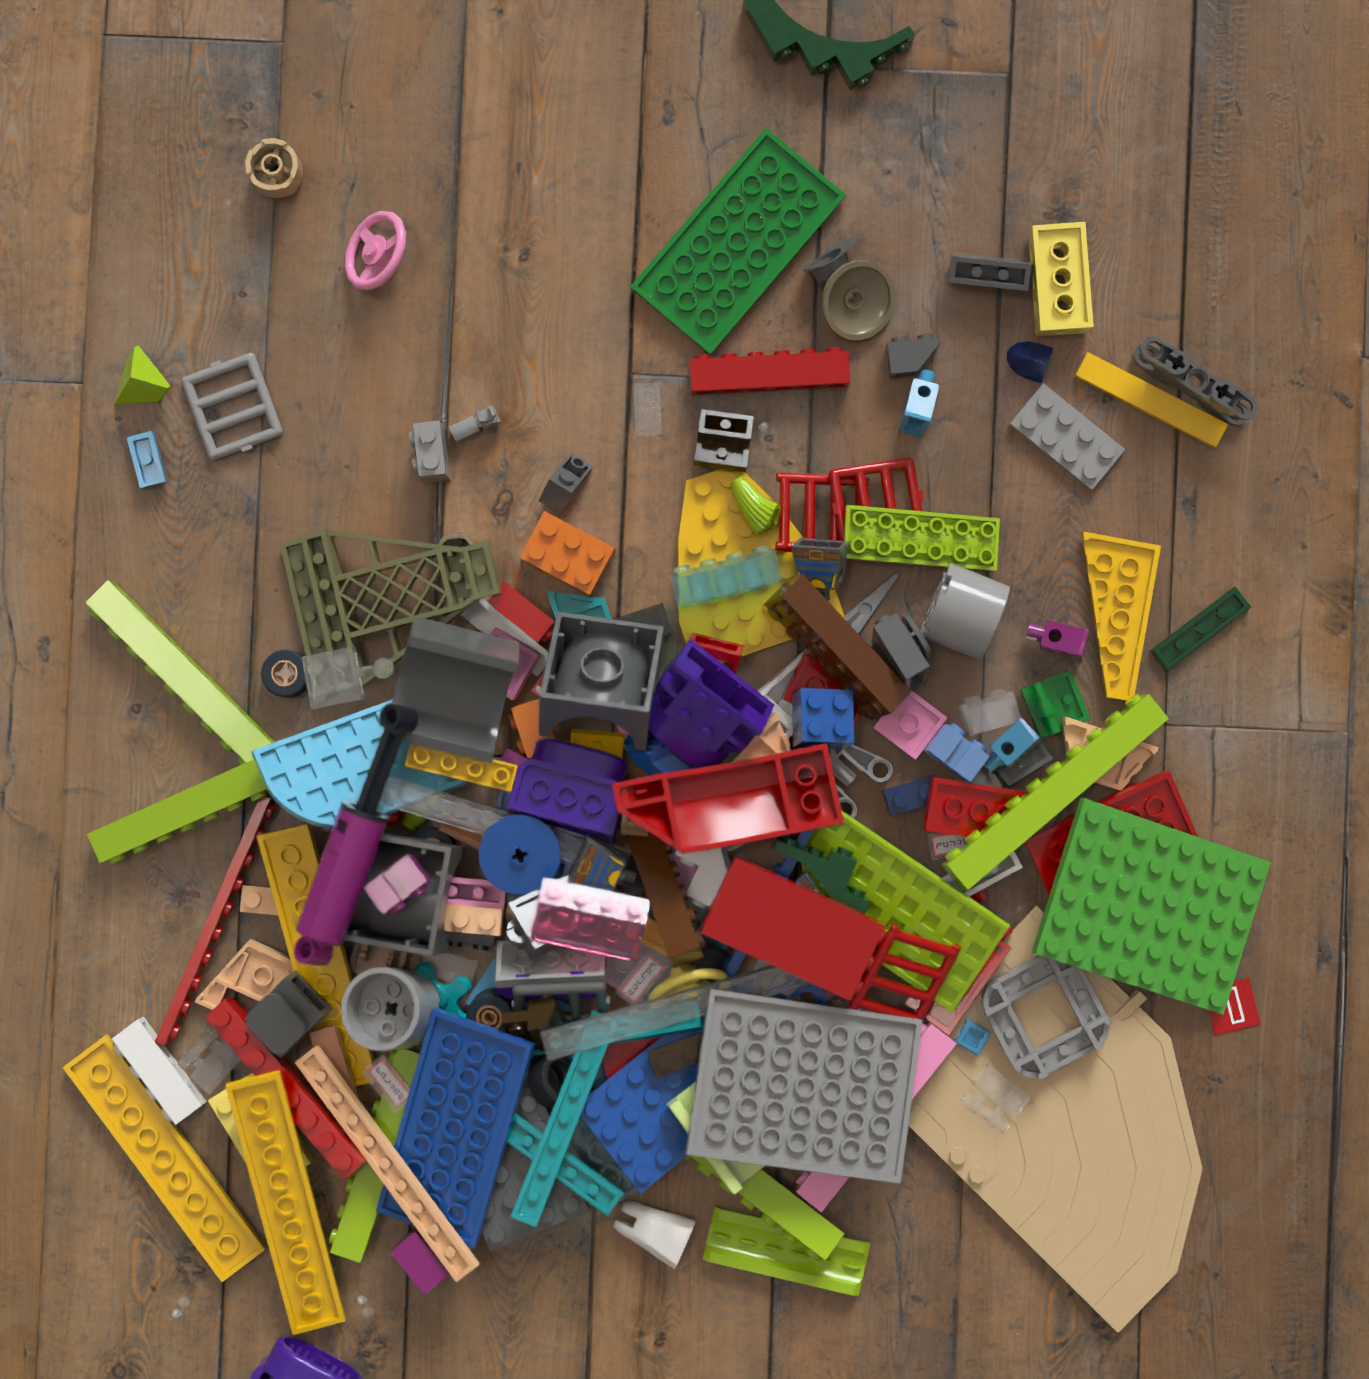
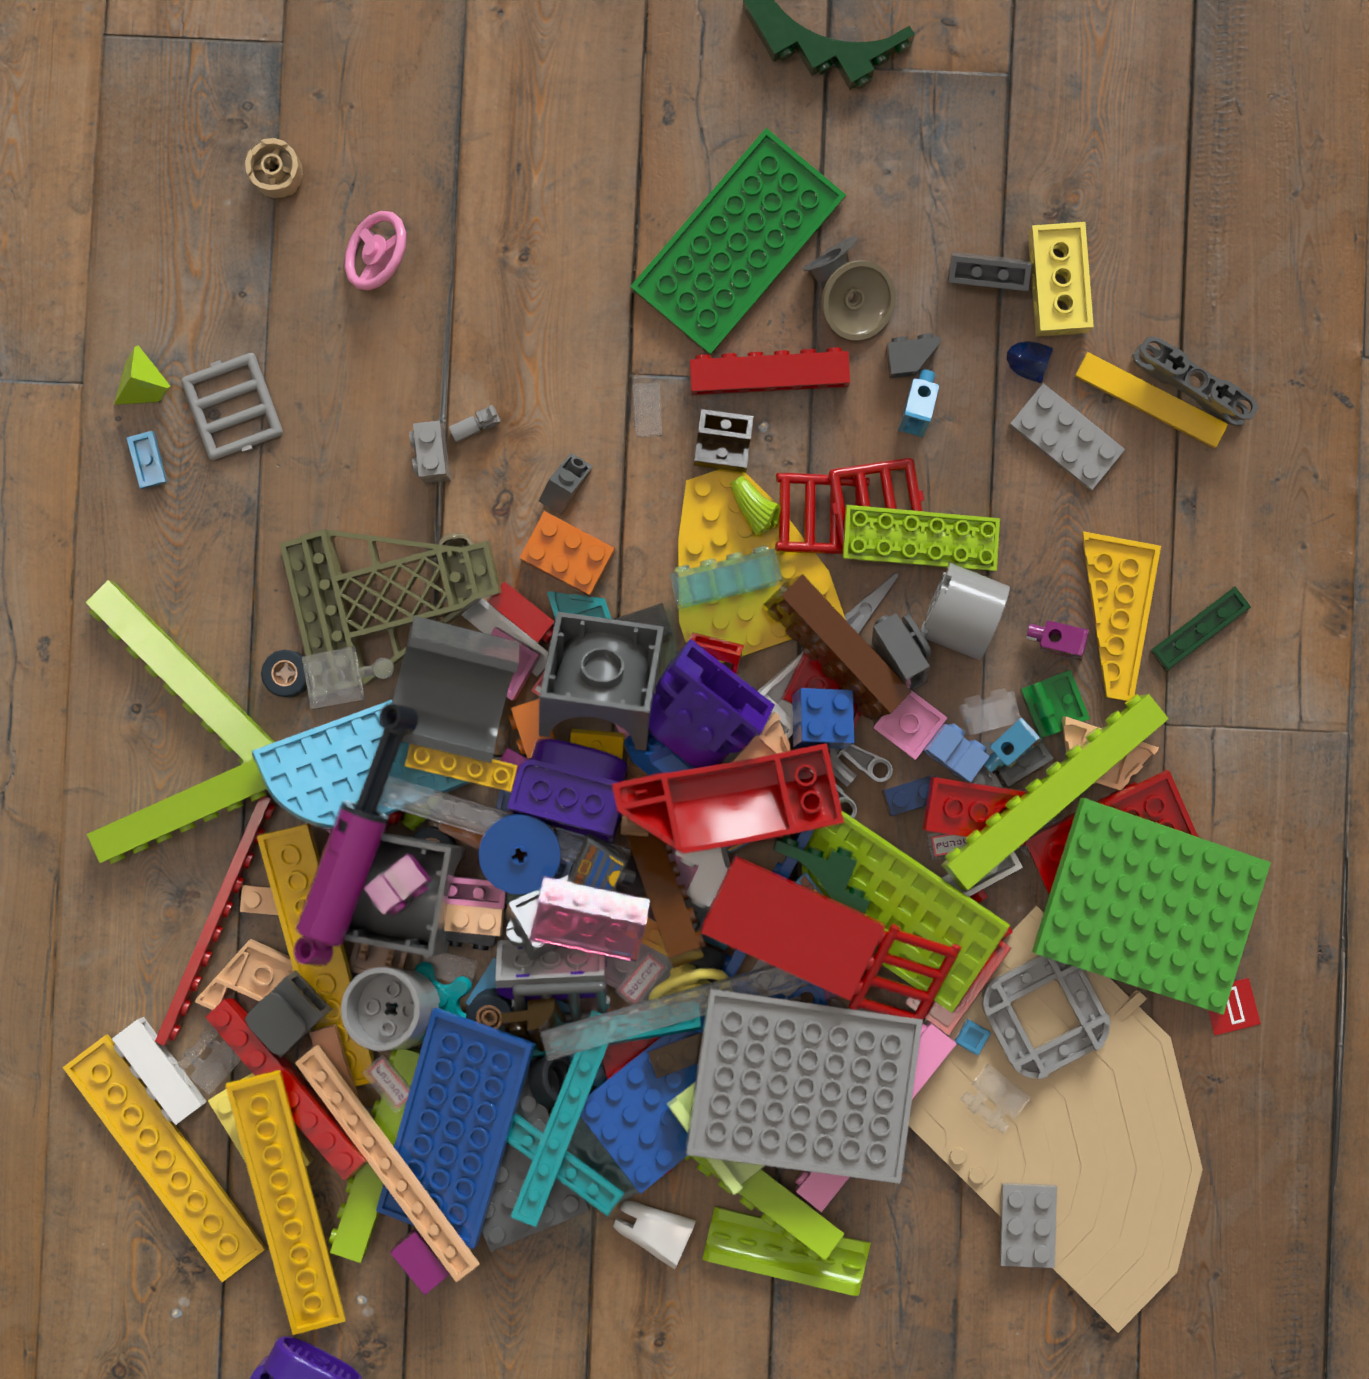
torso [792,538,849,601] -> none
none -> light grey plate [1000,1183,1057,1268]

